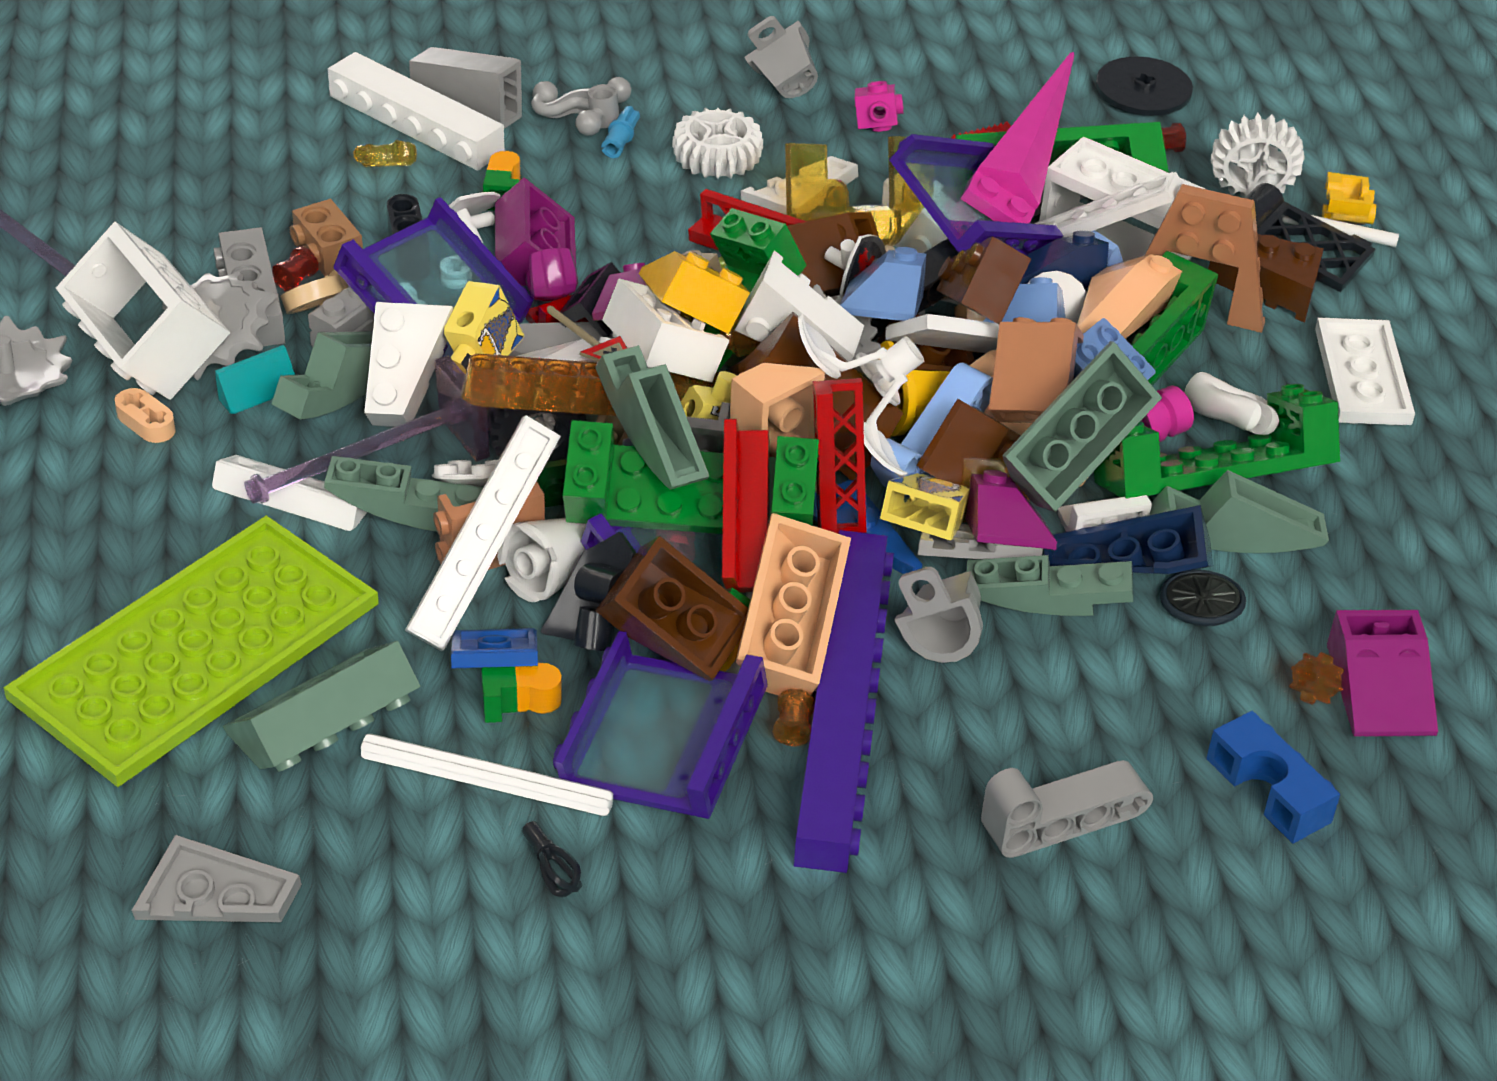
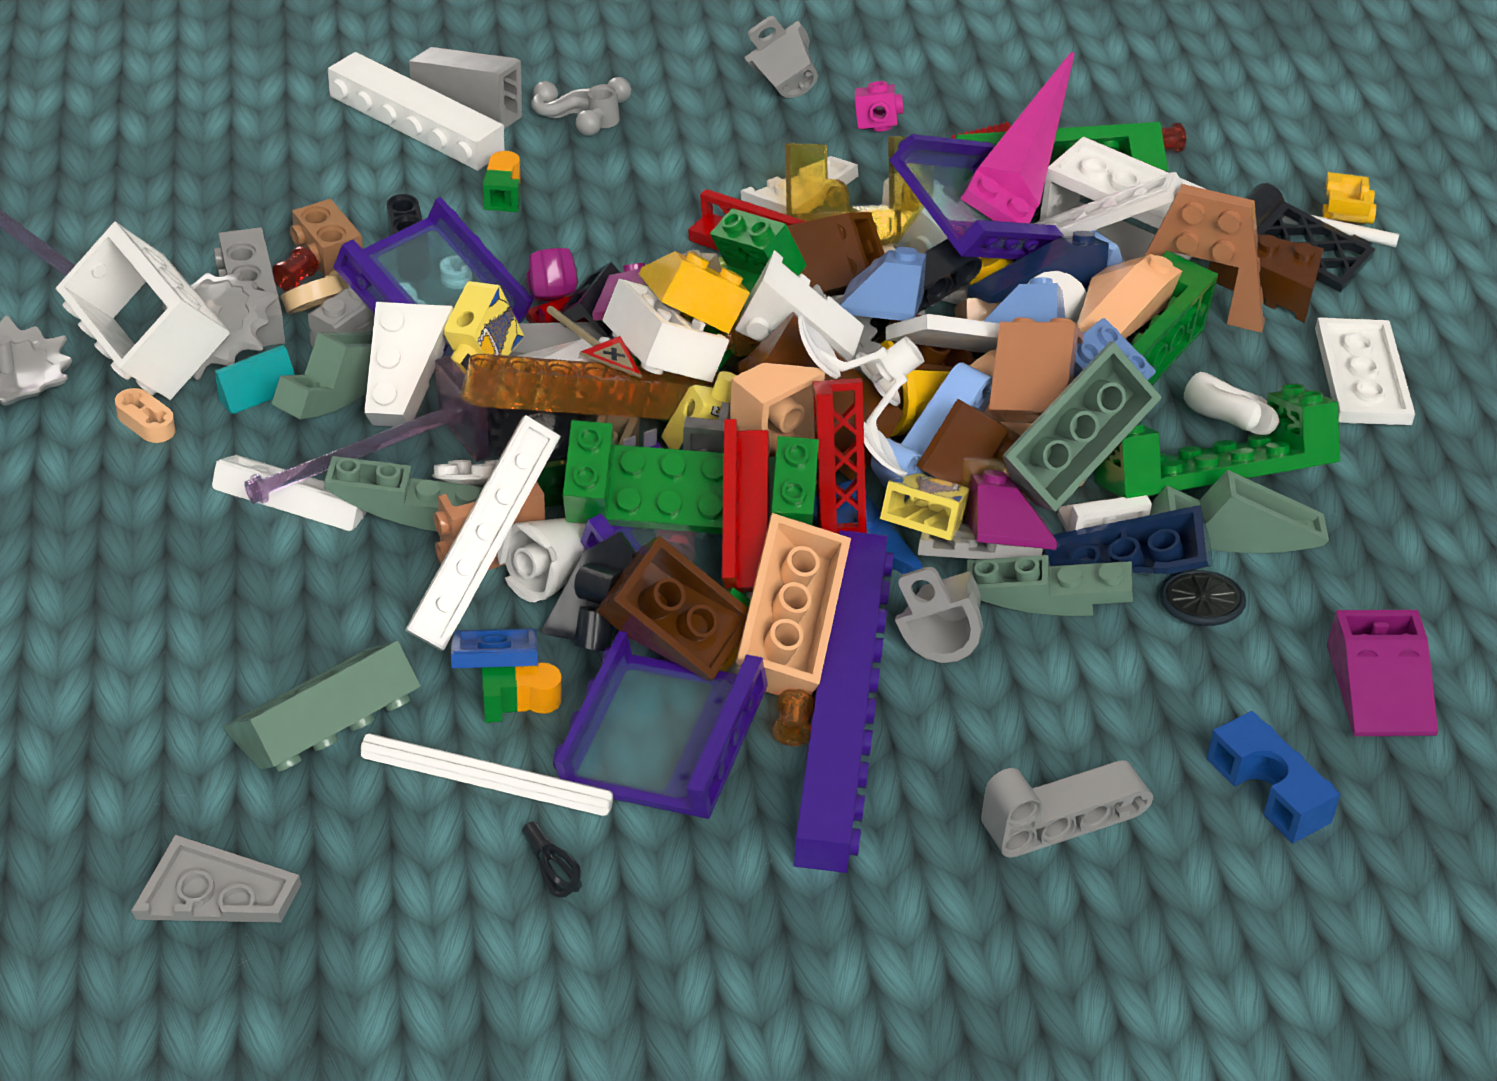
lime plate [3,515,379,787] -> none
clear yellow piece [353,140,417,167] -> none
white shield [449,192,501,243] -> none
magenta slope [495,177,576,286] -> none
sand green slope [595,345,709,490] -> none
dark azure axle [601,106,640,158] -> none
white gear [672,107,763,179] -> none
shield [824,234,886,297] -> none
reddish brown wedge [936,236,1031,324] -> none
black piece [1096,56,1193,116] -> none
dark pink wheel [1141,385,1194,442] -> none
white gear [1211,113,1305,198] -> none
clear orange gear [1289,652,1344,705] -> none

